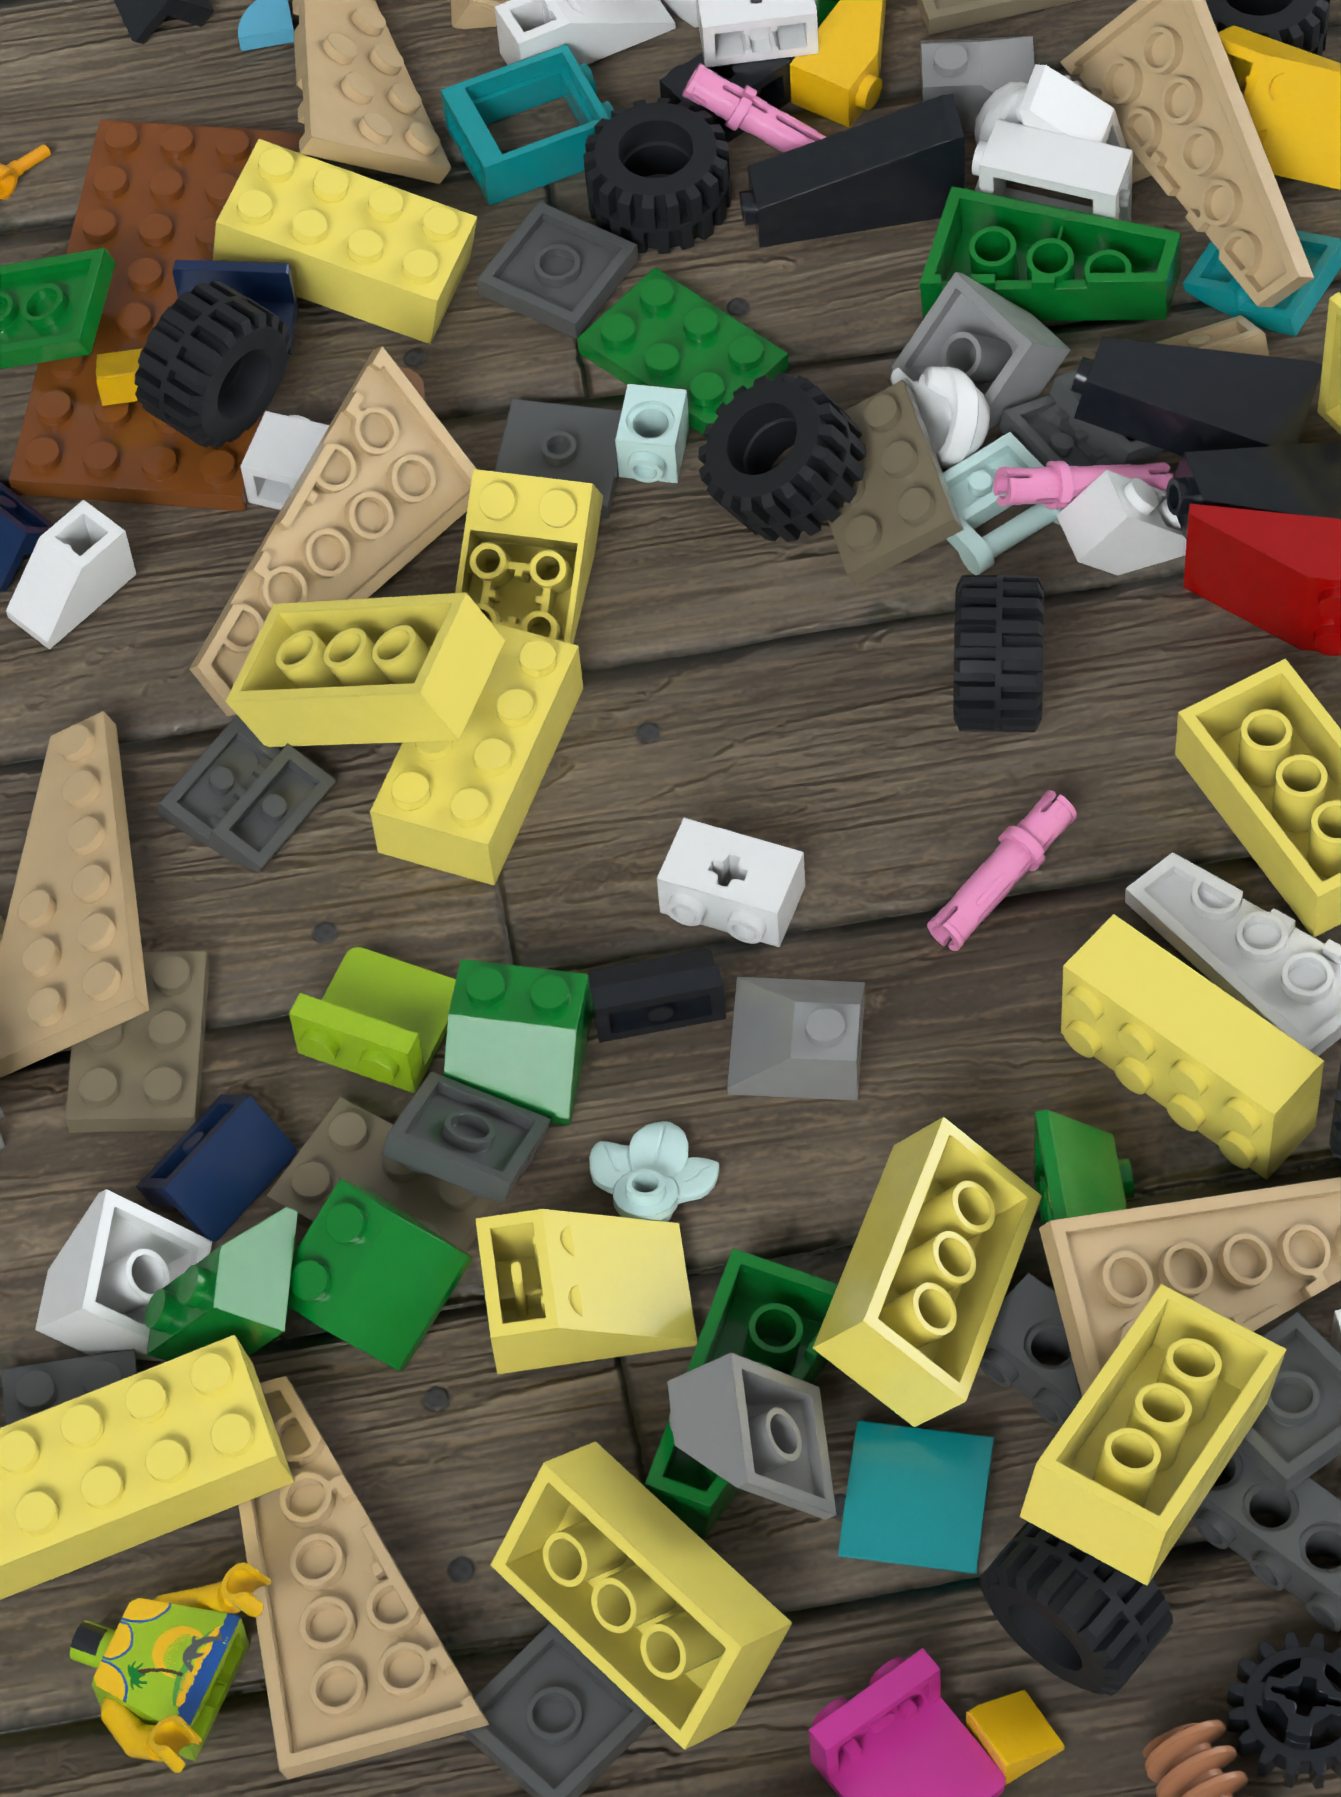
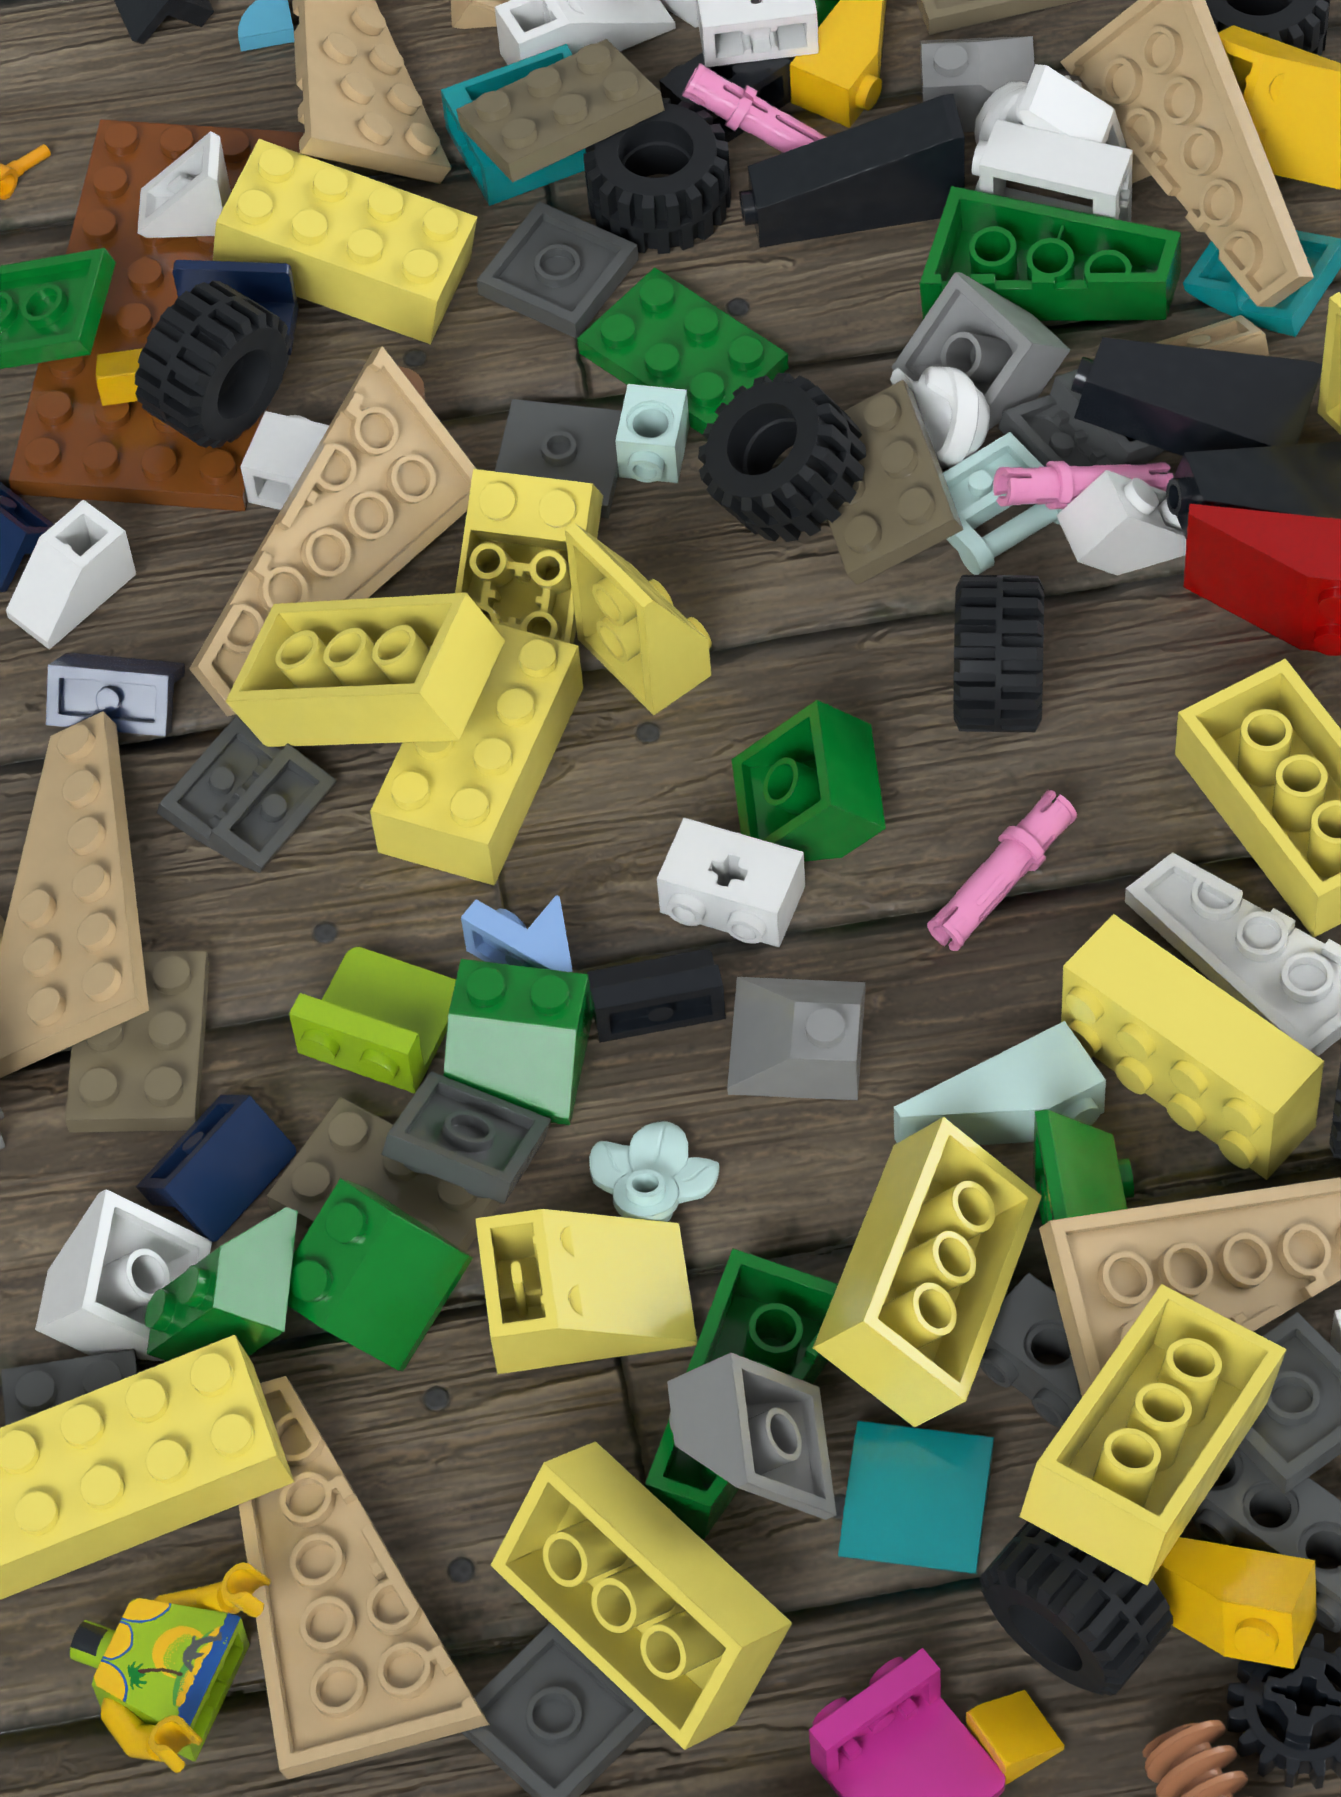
none -> panel [46,653,185,736]
none -> white slope [137,131,231,238]
none -> dark tan plate [456,39,665,182]
none -> light blue slope [461,895,573,972]
none -> light yellow slope [565,523,712,715]
none -> green slope [731,700,886,862]
none -> light aqua slope [894,1021,1106,1145]
none -> yellow slope [1153,1537,1317,1669]

